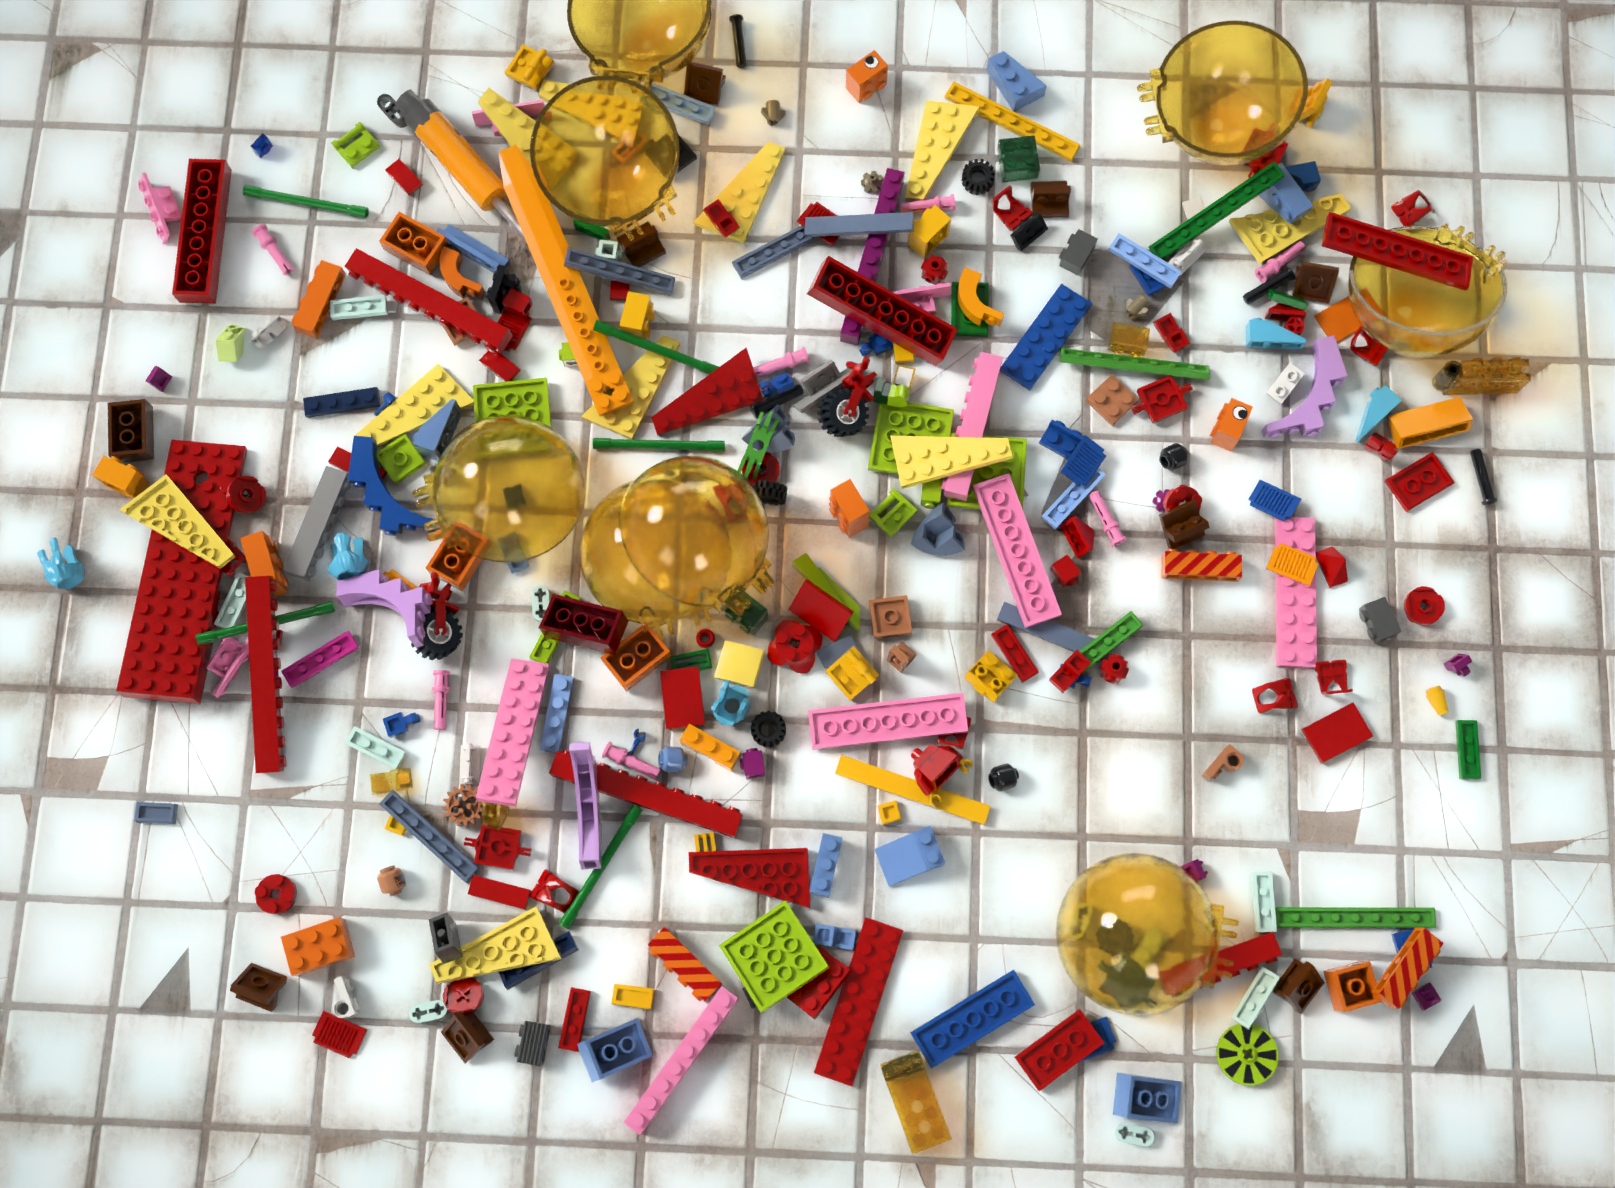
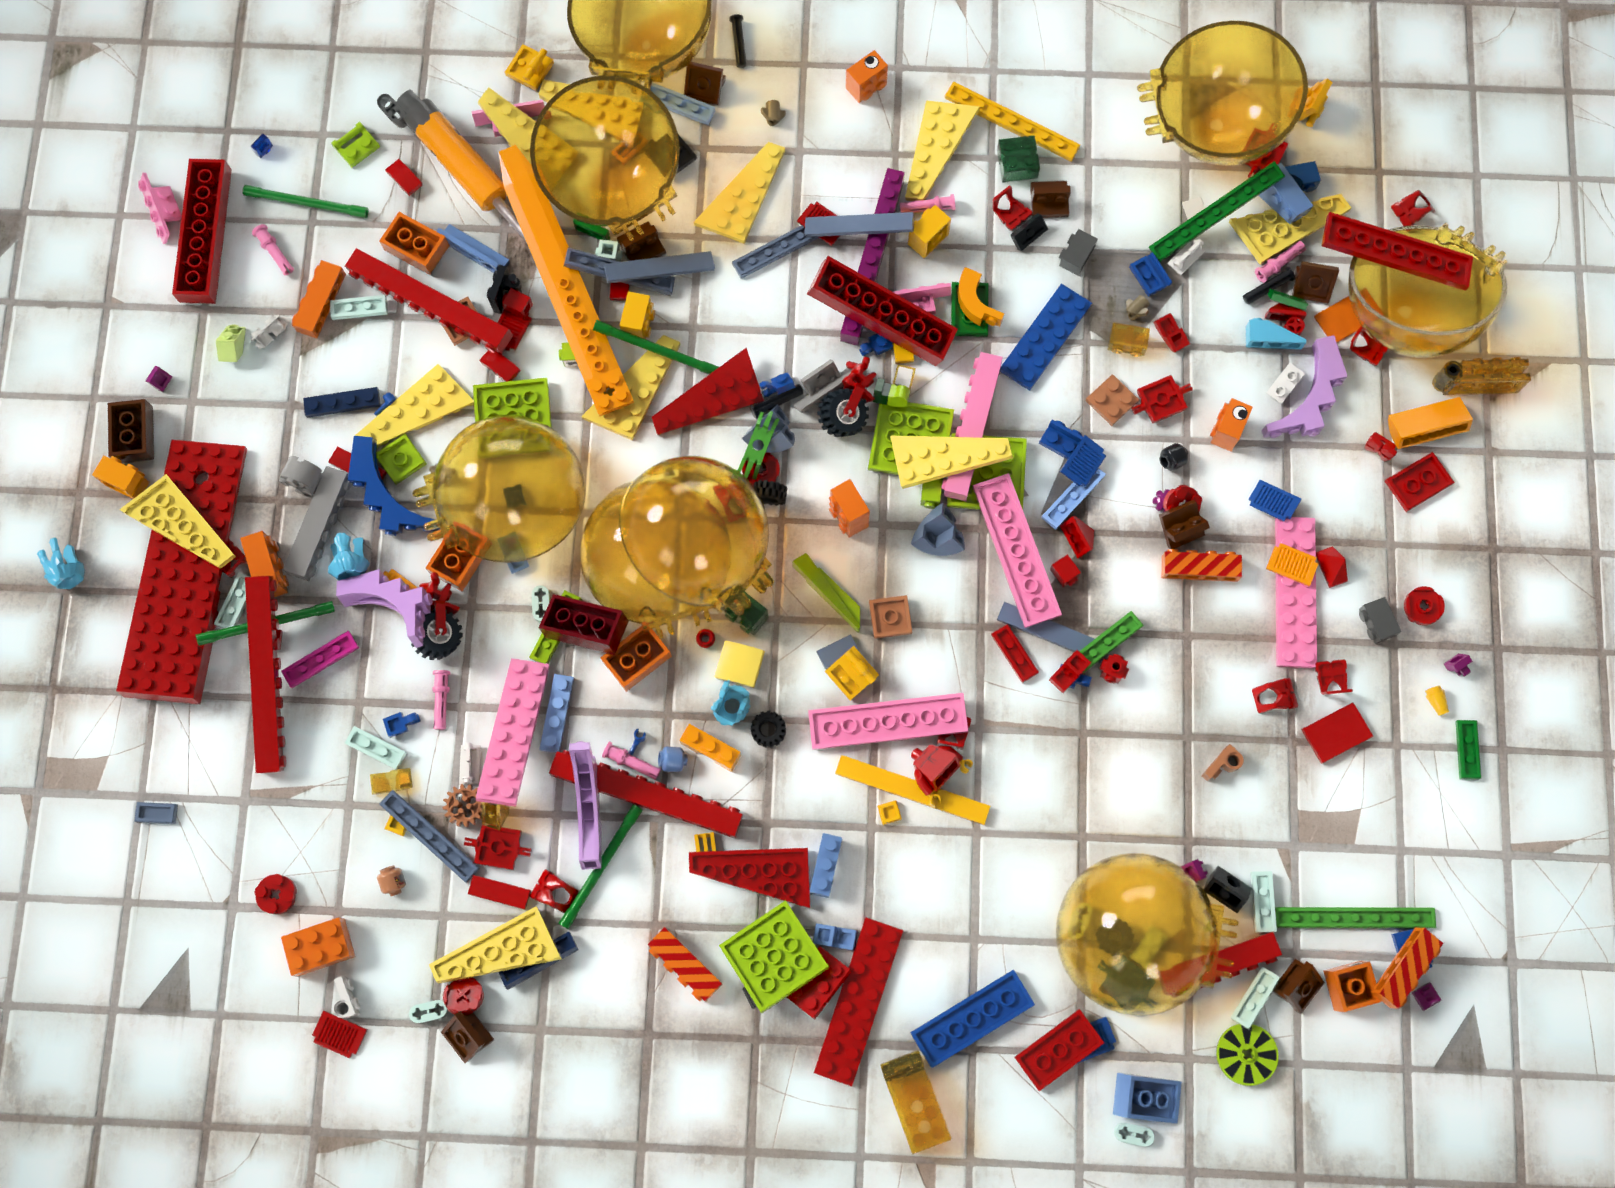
bright pink bracket [205,637,249,698] -> none
red plate [226,475,266,514] -> none
reddish brown bracket [230,963,287,1012] -> none
medium blue slope [413,399,463,463] -> none
dark grey brick [429,913,463,964] -> none
orange arch [439,246,486,299] -> none
dark grey brick [514,1021,551,1066] -> none
red tile [558,987,591,1052] -> none
medium blue slope [577,1018,653,1083] -> none
green piece [593,438,725,452] -> none
yellow tile [611,984,655,1009] -> none
bright pink brick [623,986,739,1135] -> none
red tile [660,666,705,729] -> none
green tile [671,649,712,671] -> none
red slope [703,199,740,238] -> none
magenta brick [739,748,765,779] -> none
bright pink pin [753,347,810,378] -> none
red brick [767,620,822,674] -> none
red tile [788,579,854,642] -> none
dark tan plant [861,171,883,193] -> none
lime plate [869,488,918,538] -> none
medium blue slope [874,826,945,886] -> none
nougat plate [887,642,917,673] -> none
red brick [921,254,948,285] -> none
black tyre [961,159,995,195] -> none
yellow plate [964,650,1018,703] -> none
medium blue wedge [986,51,1047,112] -> none
black head [988,763,1019,792] -> none
bright green tile [1060,348,1210,380] -> none
bright pink pin [1088,491,1127,547] -> none
light blue plate [1108,233,1182,289] -> none
medium azure slope [1355,385,1402,442] -> none
black axle [1470,449,1498,505] -> none
none -> light grey brick [279,456,323,496]
none -> sand blue tile [604,251,715,283]
none -> black brick [1203,866,1252,913]

